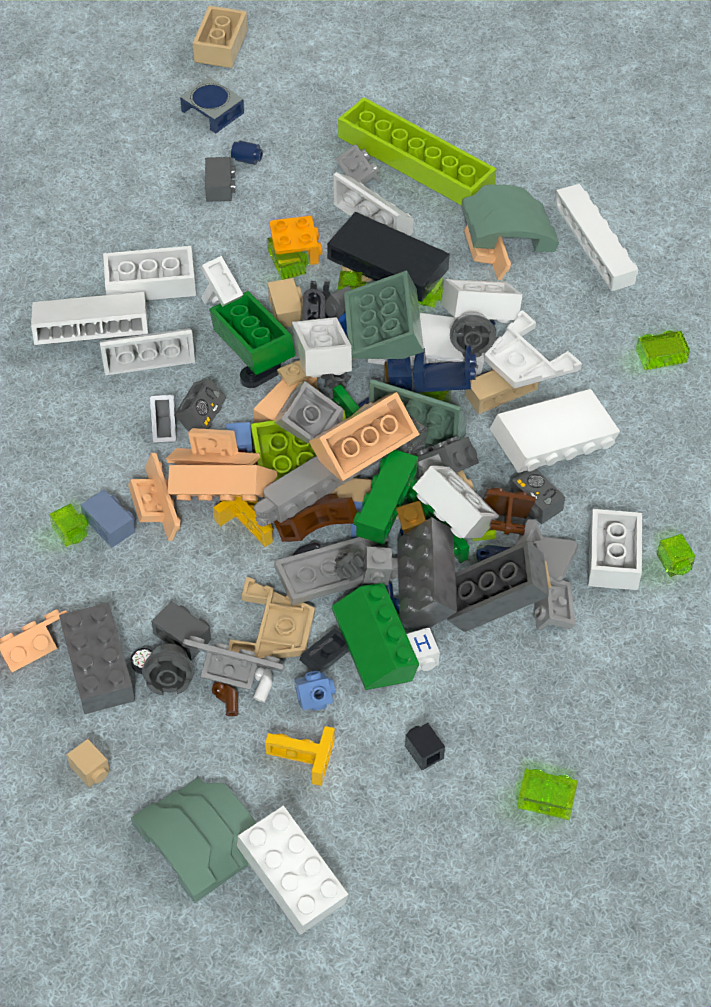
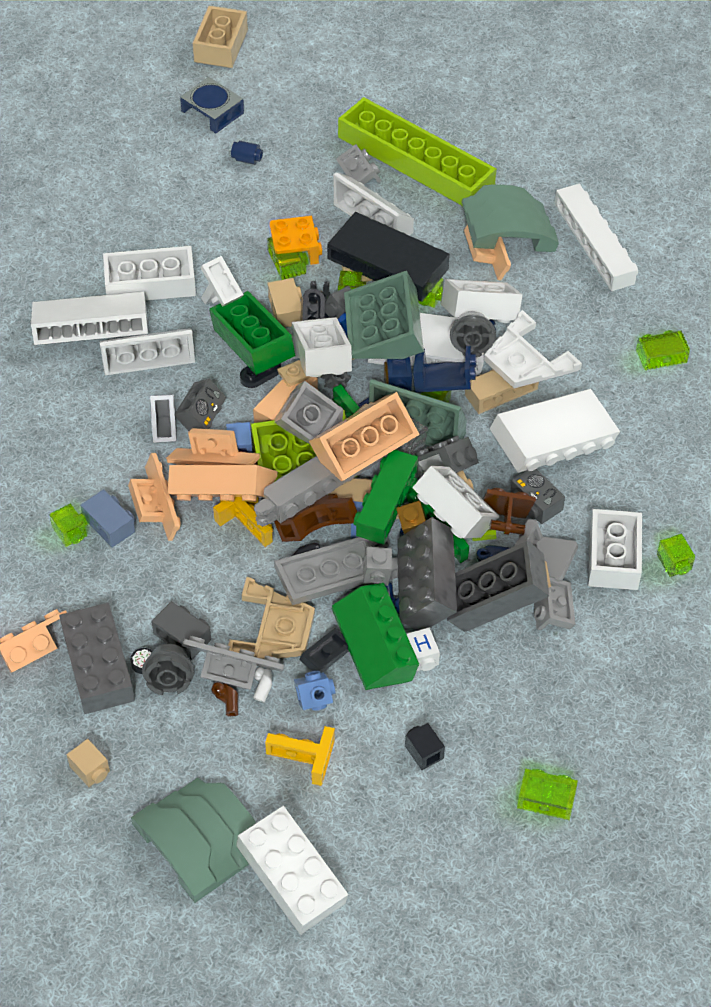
dark grey brick [205,157,236,202] -> none
dark grey gear [334,550,365,581] -> none

